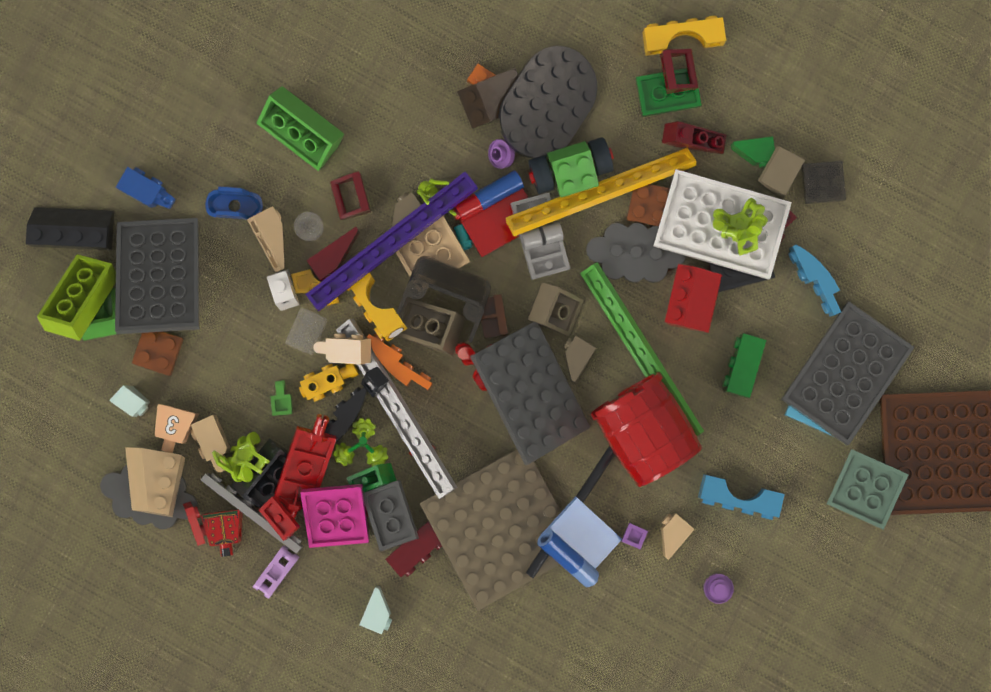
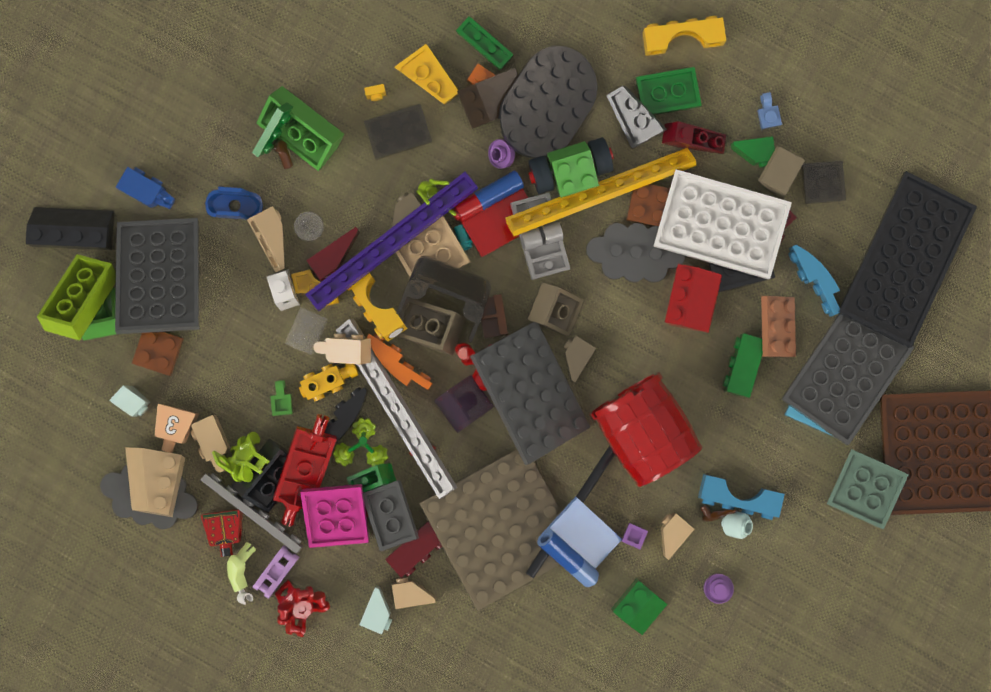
red plate [183,501,207,546] -> none
red plate [259,496,300,541] -> none
dark red tile [330,171,371,220] -> none
black slope [361,367,389,398] -> none
bright green plate [580,262,704,436] -> none
dark red tile [660,49,699,94] -> none
lime piece [713,198,768,255] -> none
none -> yellowish green arm [227,542,256,605]
none -> green plate [252,102,293,157]
none -> reddish brown arm [273,140,293,169]
none -> red piece [275,580,330,637]
none -> yellow plate [364,84,387,101]
none -> clear smoke plate [364,104,432,160]
none -> tan slope [392,577,436,609]
none -> yellow wing [395,44,459,105]
none -> slope [434,375,494,433]
none -> green plate [456,16,514,71]
none -> wing [606,86,667,148]
none -> green slope [611,578,668,635]
none -> reddish brown bar [700,504,737,521]
none -> light aqua head [721,512,753,539]
none -> medium blue plate [757,92,782,130]
none -> nougat plate [761,296,796,357]
none -> black plate [838,171,977,348]

